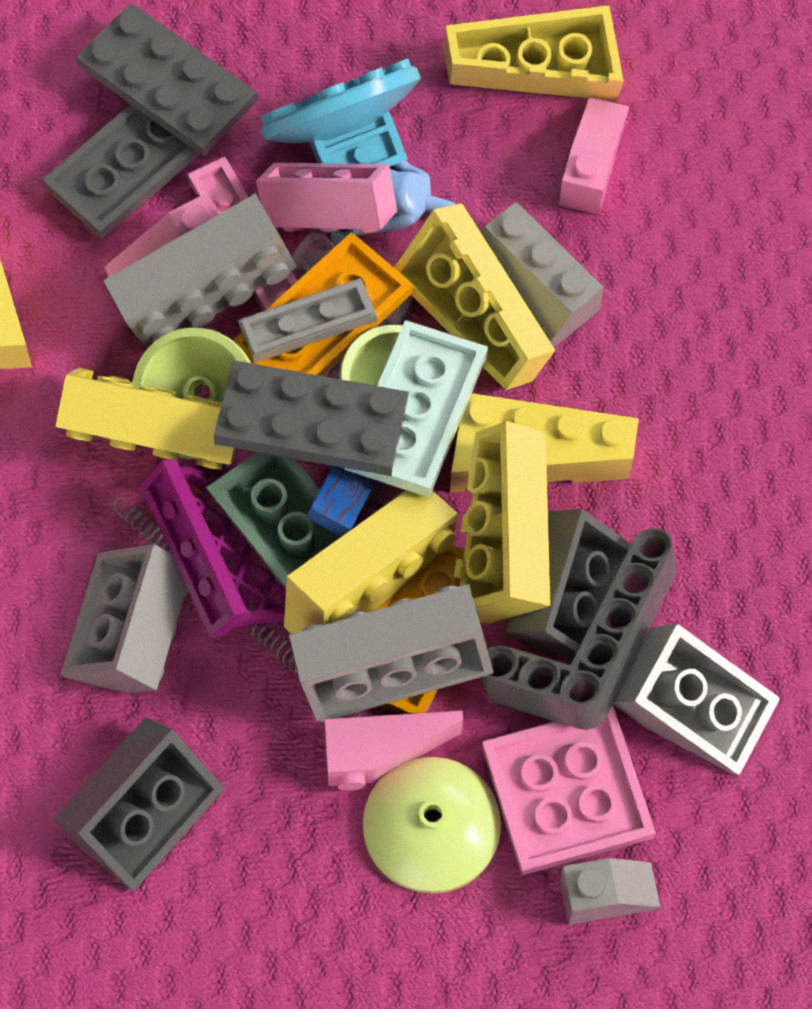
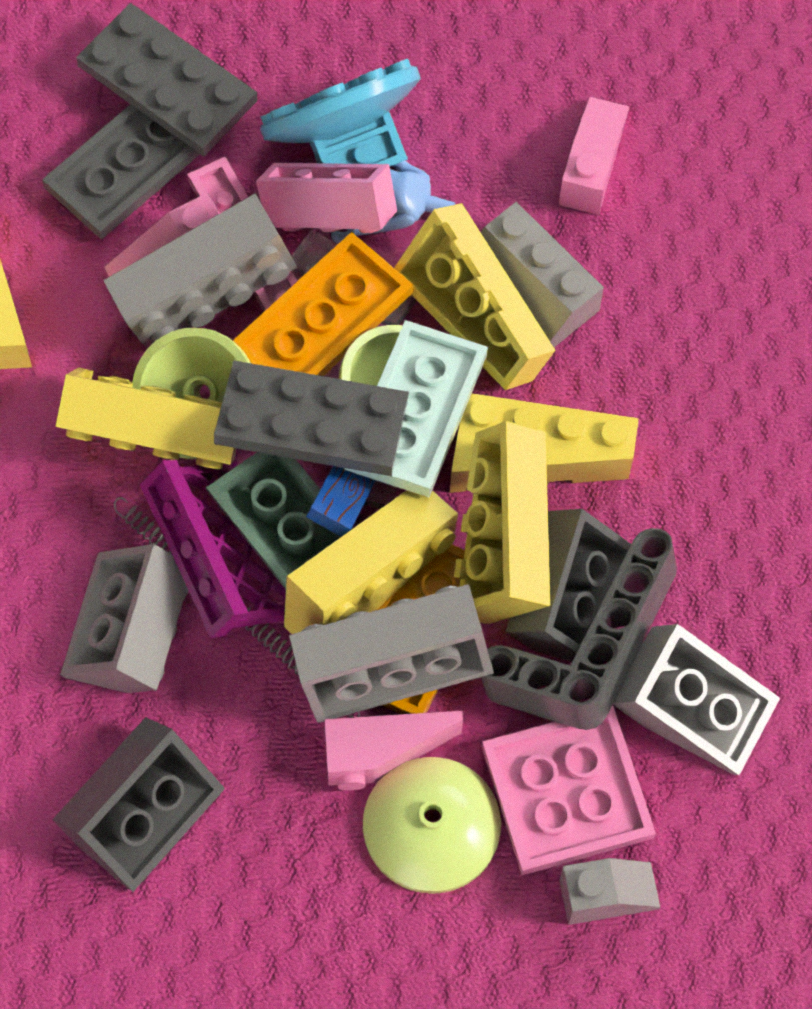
light grey tile [238,278,377,363] -> none
light yellow wedge [443,5,623,101] -> none

